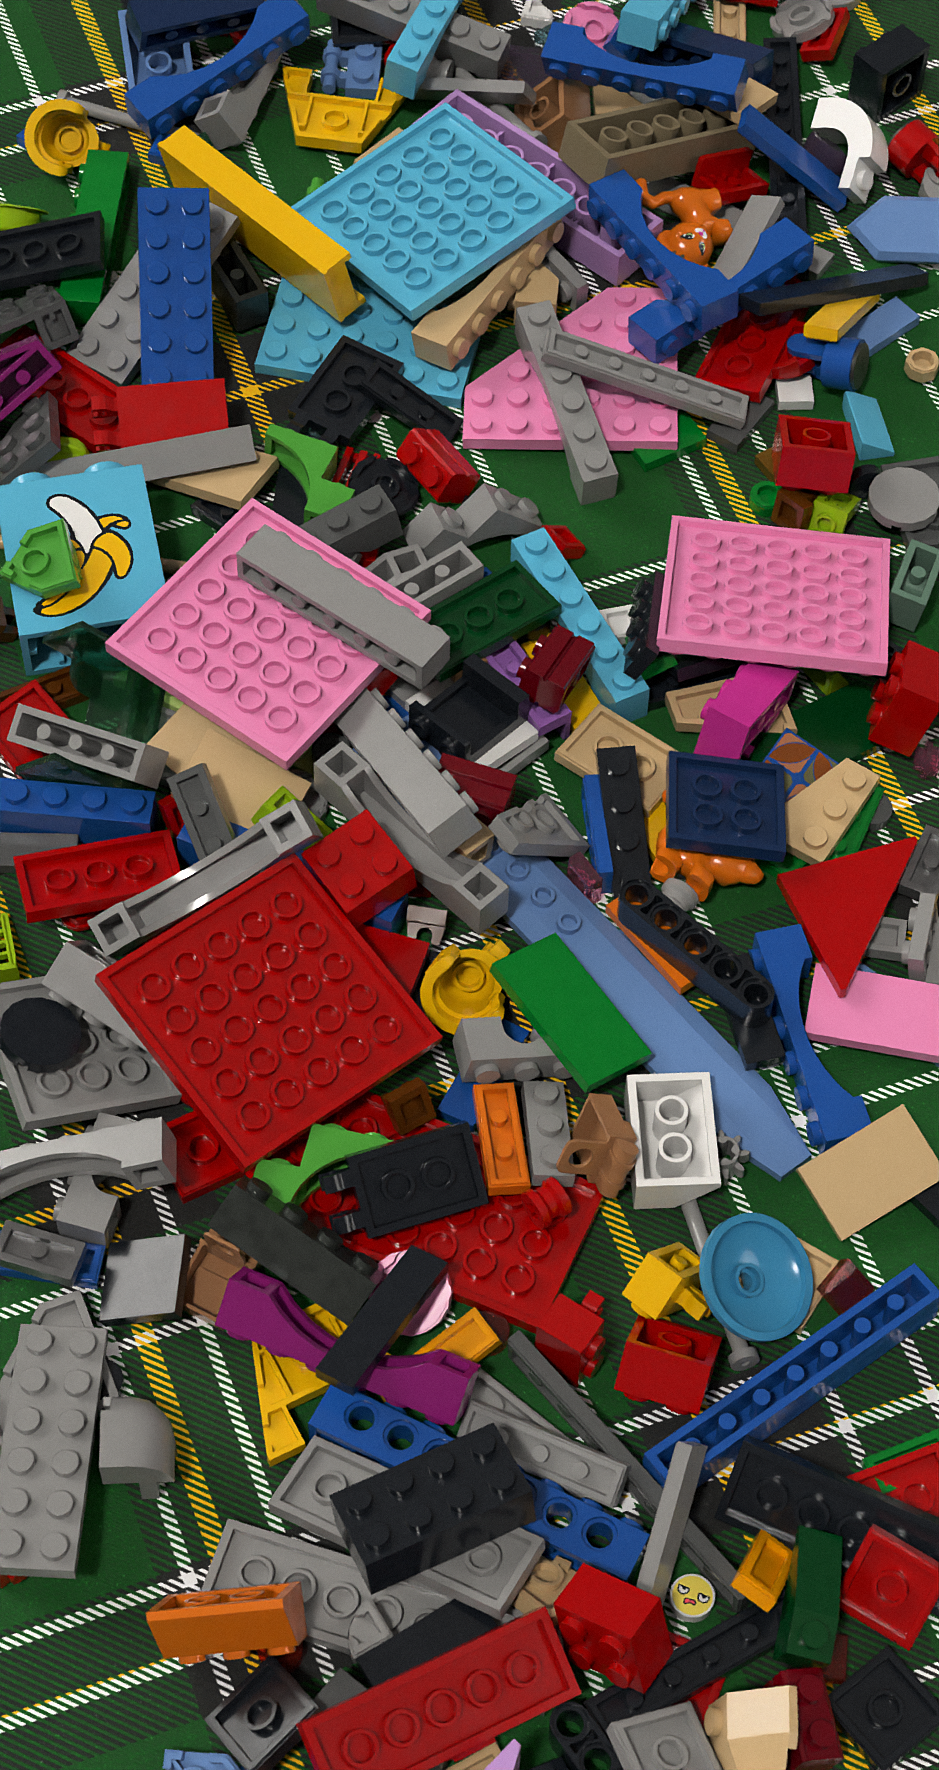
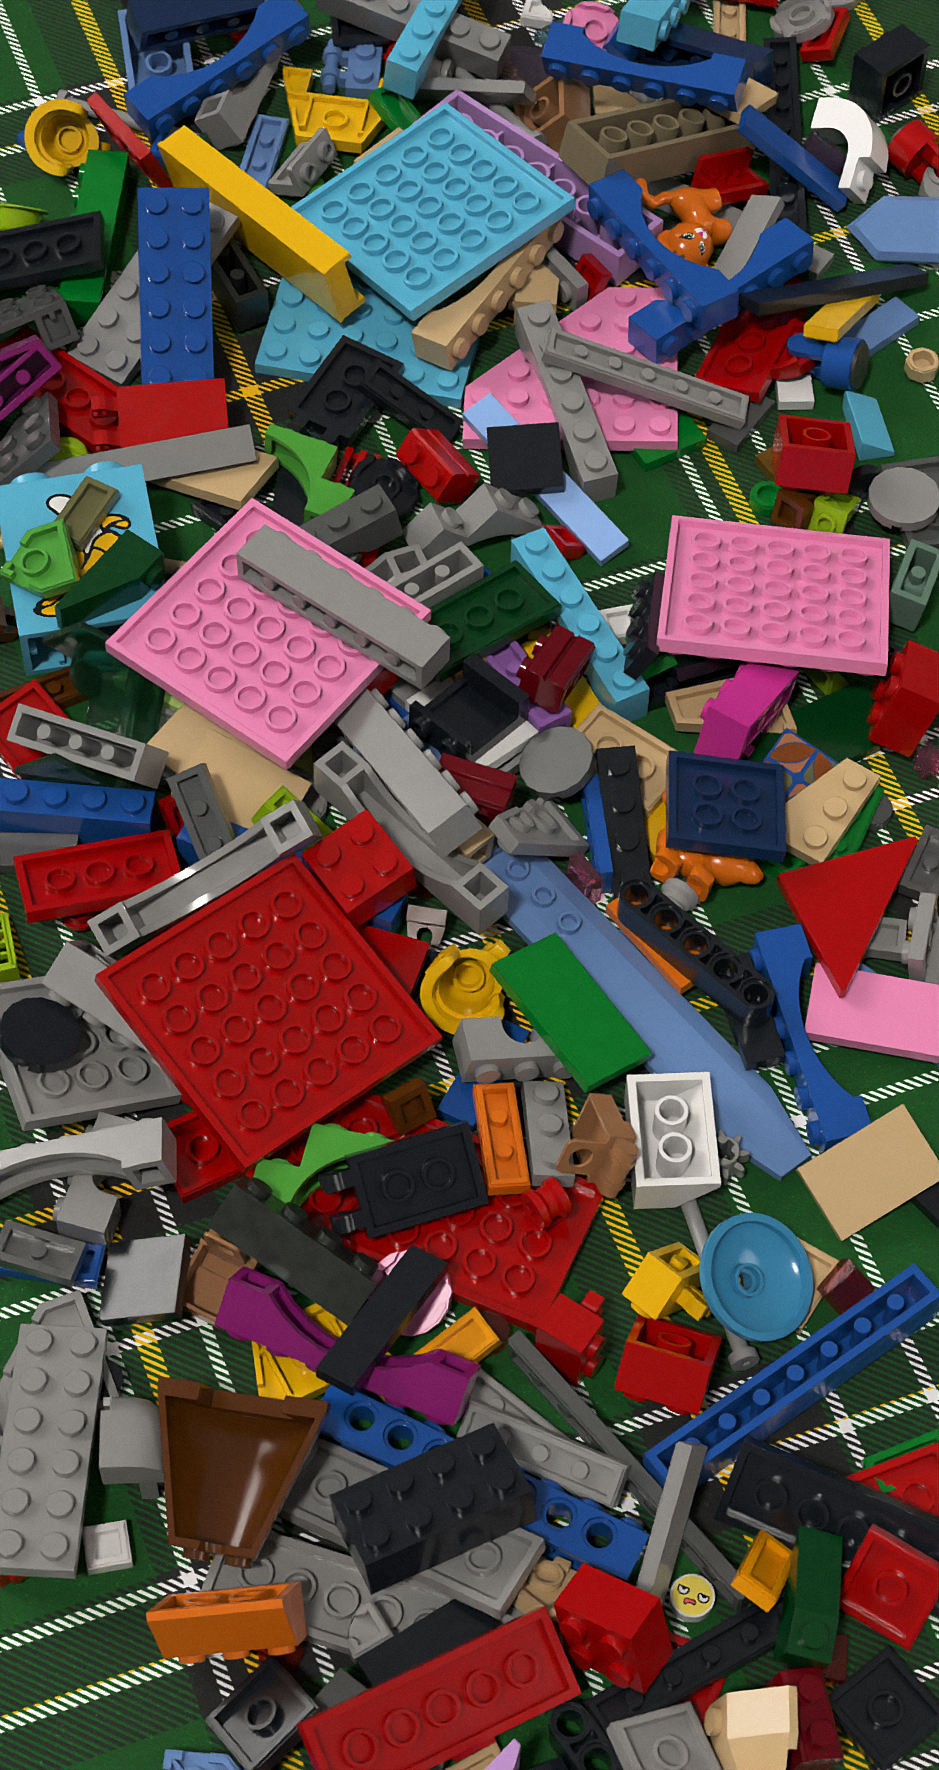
none -> dark green slope [54,529,166,631]
none -> olive tile [55,476,120,553]
none -> white tile [82,1520,133,1575]
none -> red tile [87,92,174,188]
none -> reddish brown cone [157,1376,331,1569]
none -> medium blue tile [240,114,290,191]
none -> light grey bracket [267,128,338,197]
none -> green tile [367,87,422,132]
none -> light blue tile [462,393,629,566]
none -> black tile [486,422,564,496]
none -> dark grey tile [519,726,596,799]
none -> red plate [575,254,612,302]

